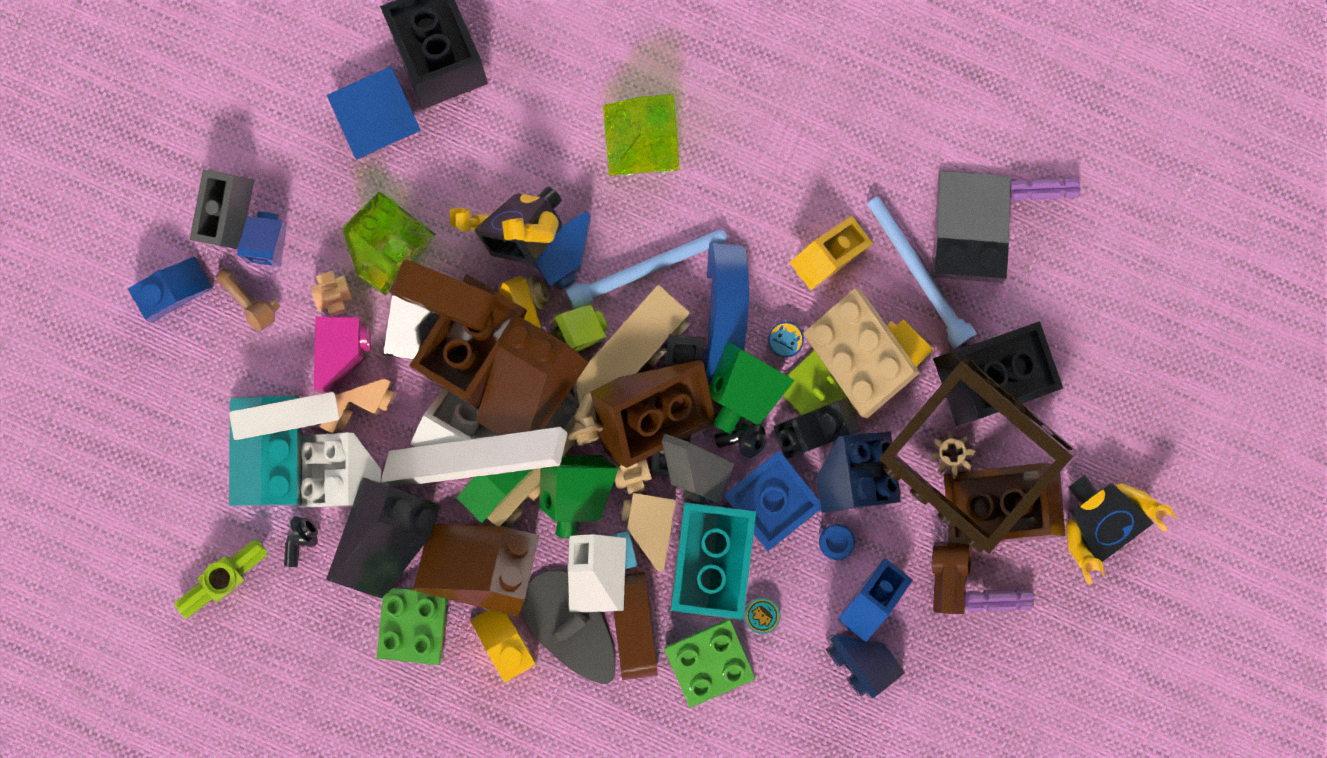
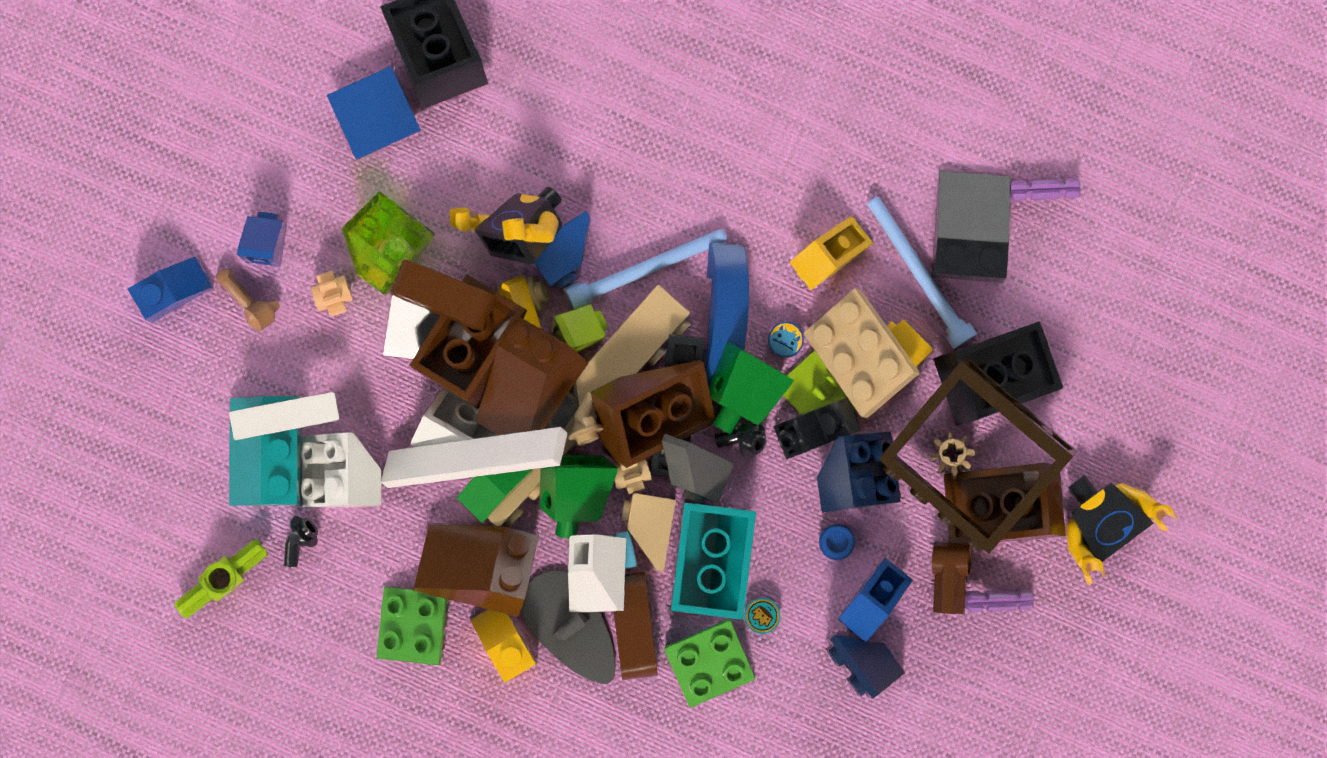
dark grey brick [189,169,254,249] -> none
dark pink slope [314,316,371,394] -> none
light nougat slope [320,378,395,434] -> none
black slope [326,477,441,599] -> none
clear neon green slope [603,94,680,176] -> none
blue plate [723,451,821,552] -> none

